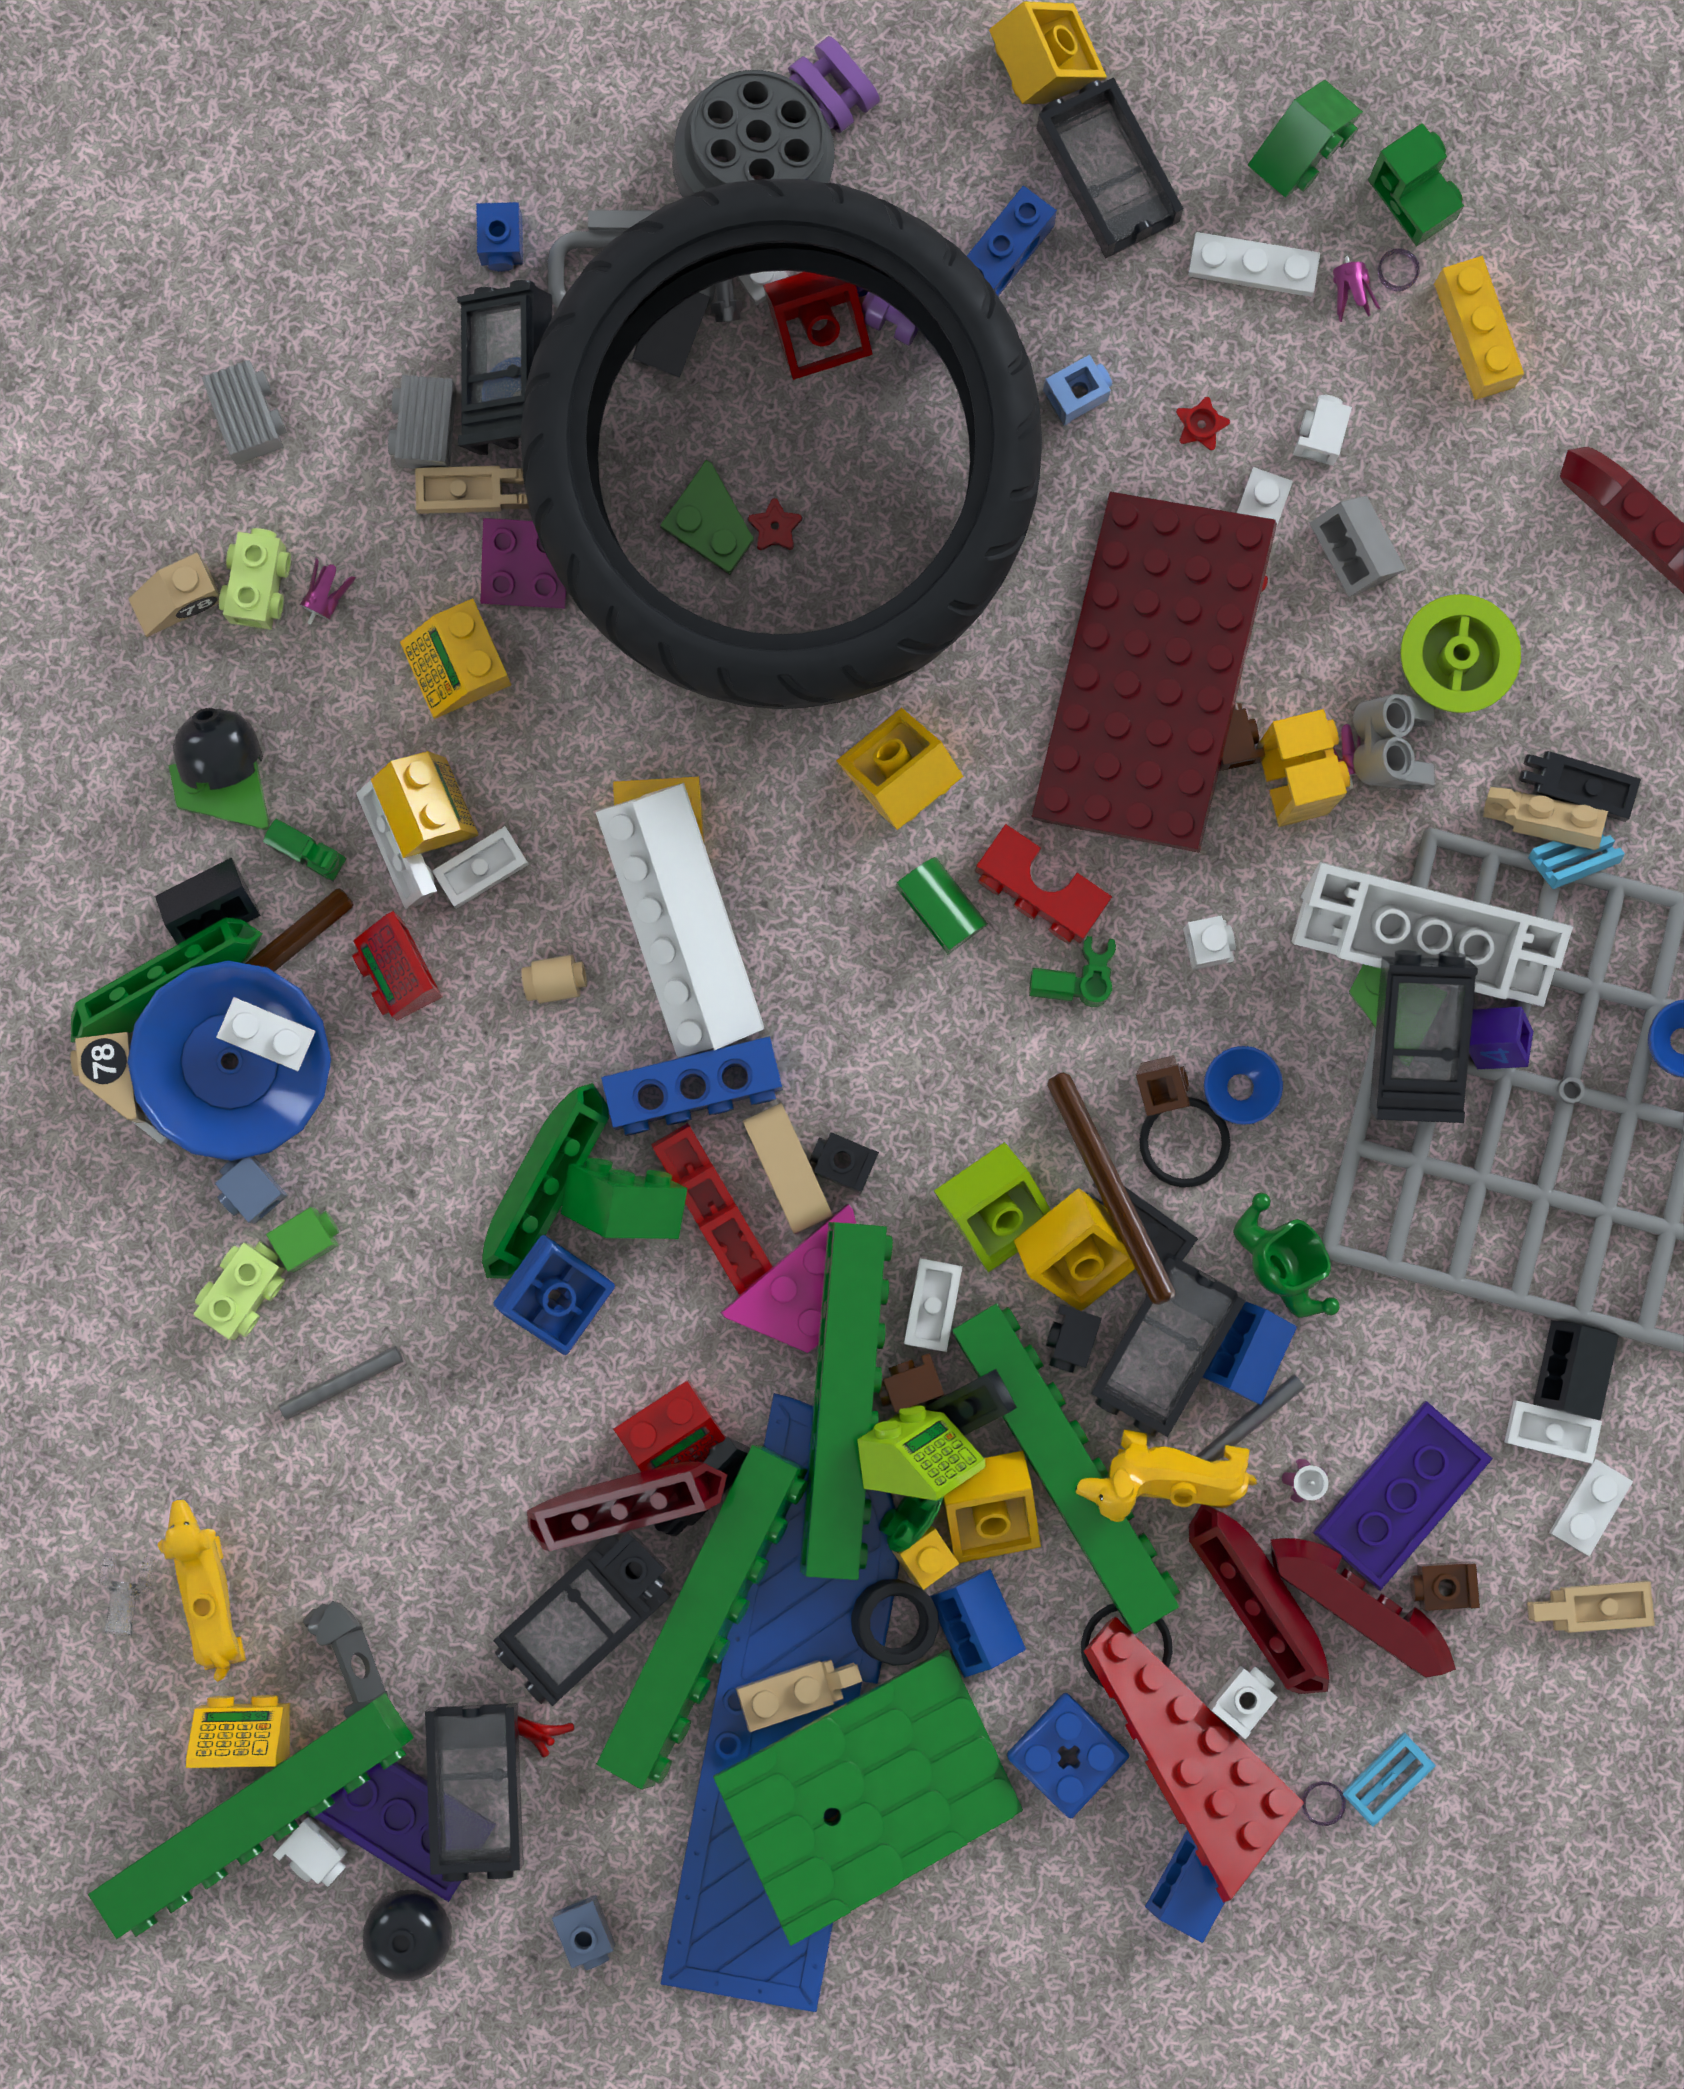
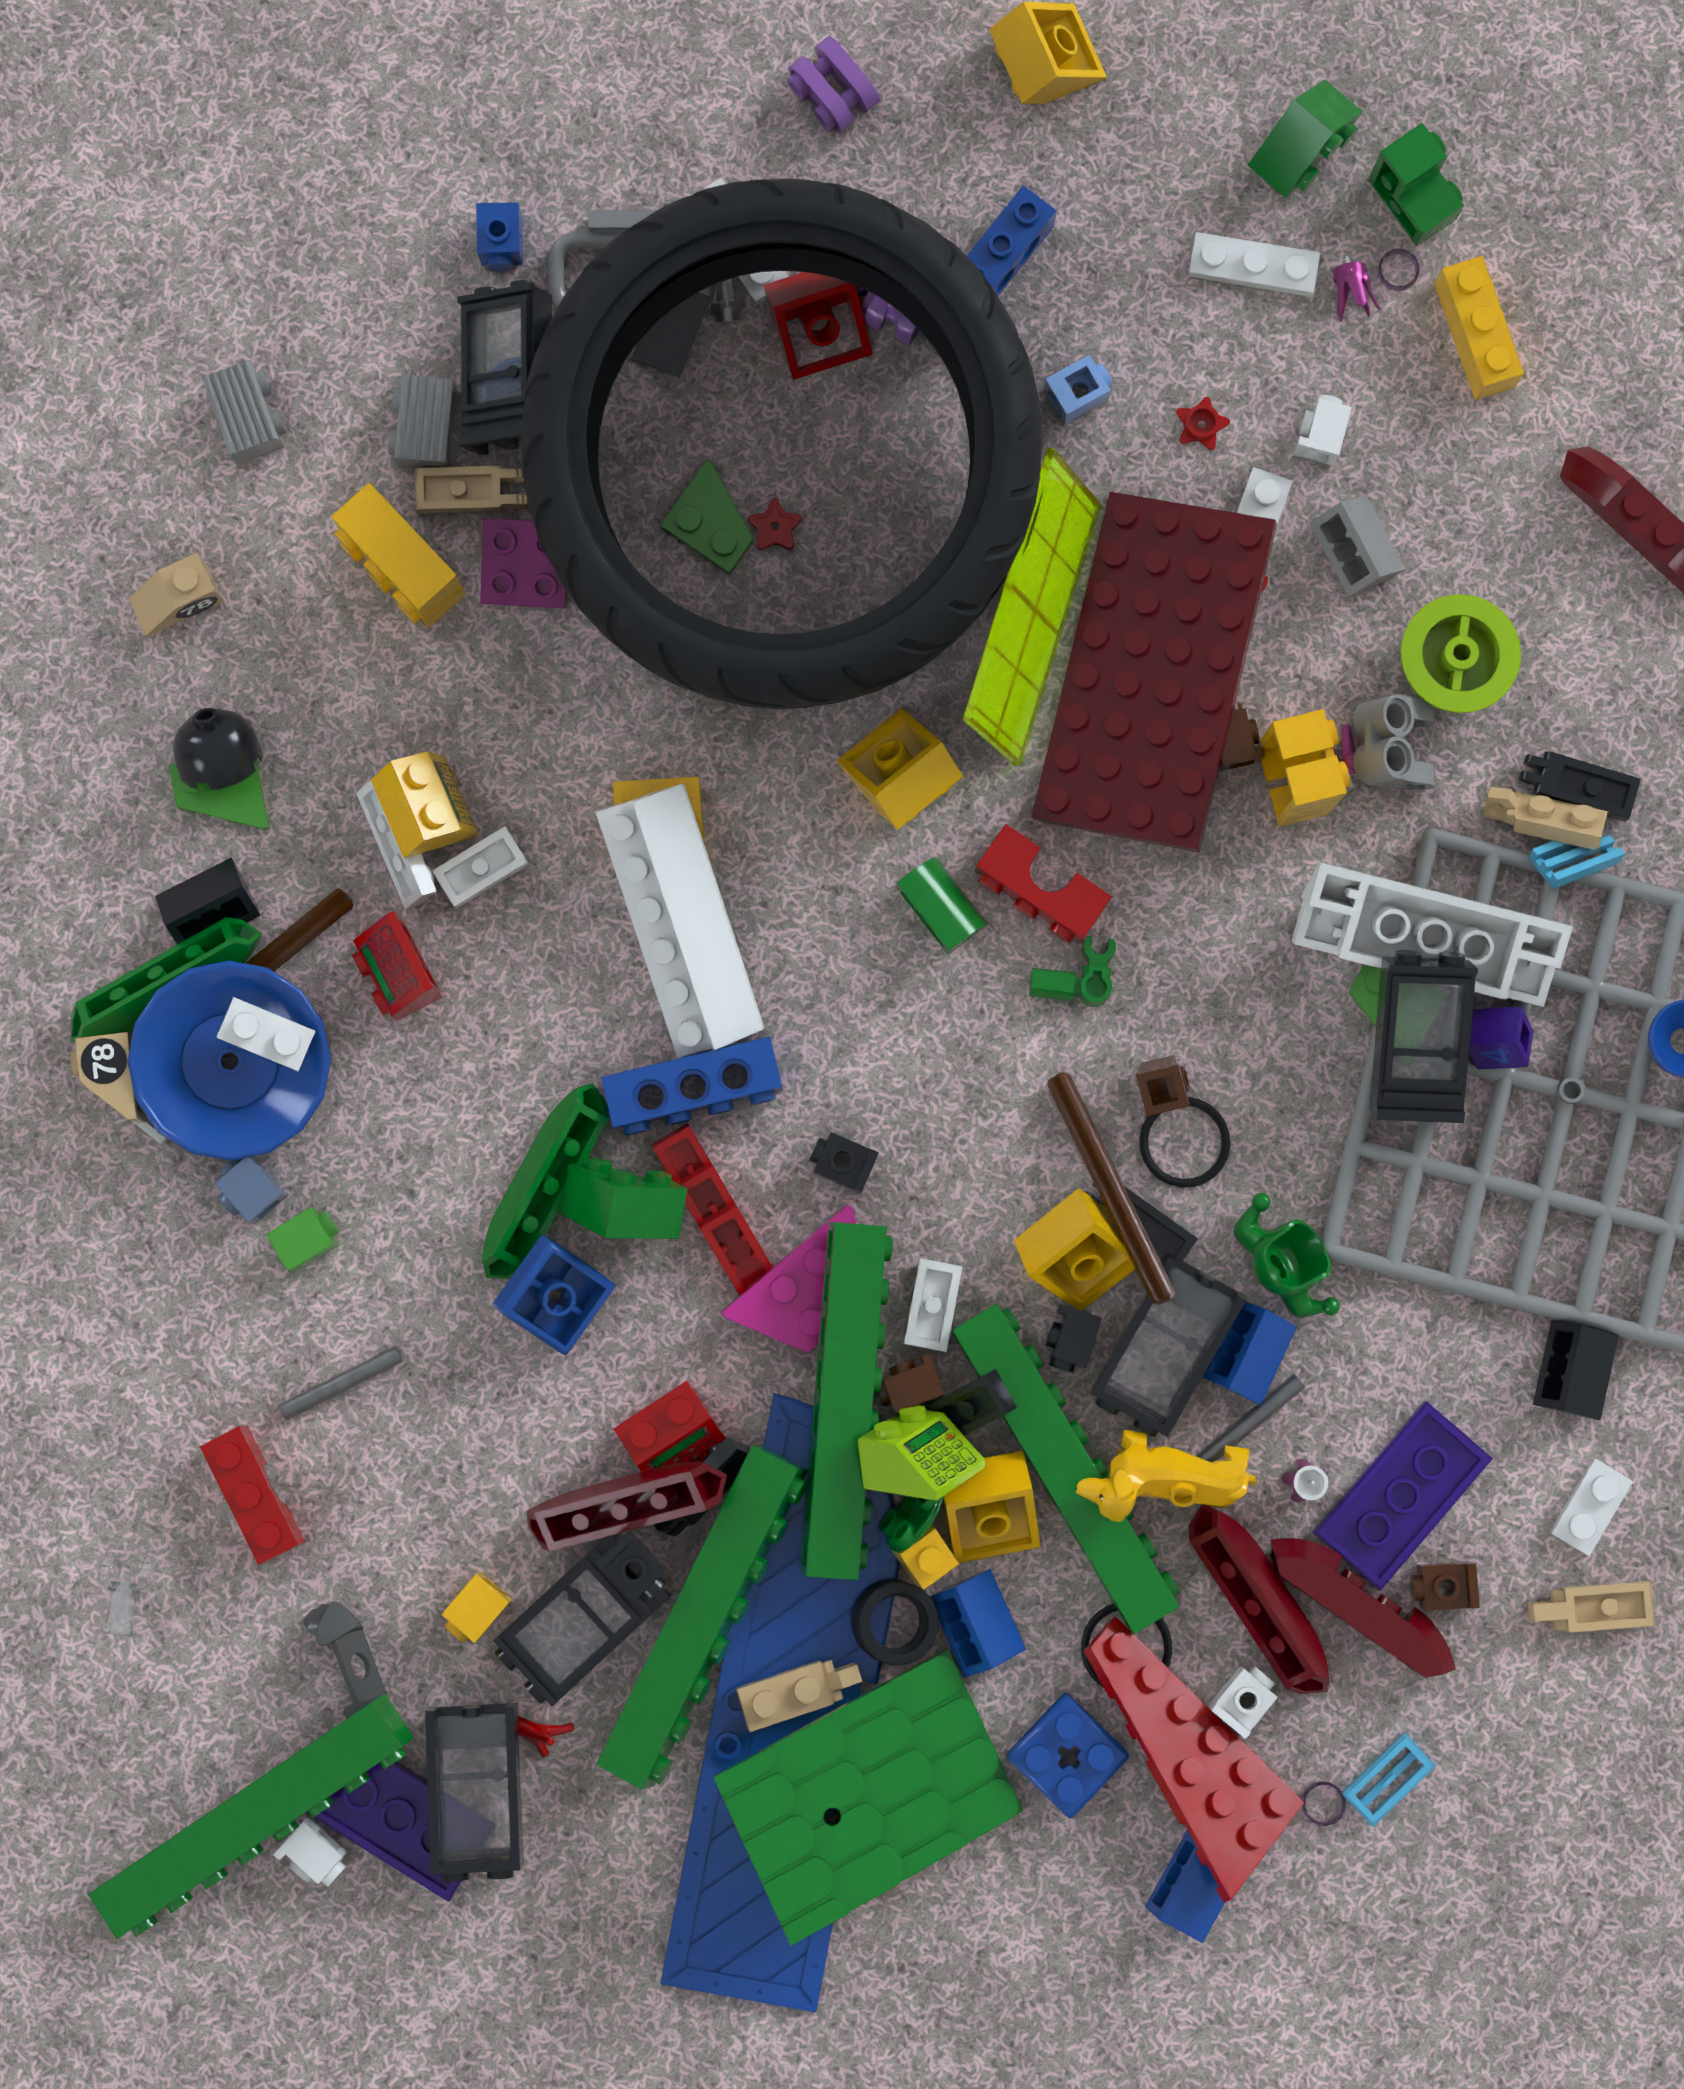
yellow animal [157,1500,246,1682] -> none
yellow slope [186,1695,290,1768] -> none
yellowish green brick [193,1241,286,1340] -> none
yellowish green brick [219,528,291,630] -> none
green bar [263,819,347,882] -> none
flat silver piece [300,558,356,625] -> none
black cylinder [363,1890,452,1981] -> none
yellow slope [400,598,512,719] -> none
tan brick [521,954,587,1004] -> none
sand blue brick [552,1895,616,1970] -> none
dark grey wheel [672,70,835,198] -> none
tan beam [742,1103,833,1234] -> none
lime slope [934,1142,1051,1273] -> none
door [1037,77,1184,259] -> none
white brick [1183,915,1236,970] -> none
blue piece [1203,1046,1283,1125] -> none
white plate [1504,1400,1602,1464] -> none
none -> red arch [199,1425,305,1565]
none -> yellow piece [331,482,466,628]
none -> yellow brick [441,1572,513,1643]
none -> clear neon green piece [962,447,1102,766]

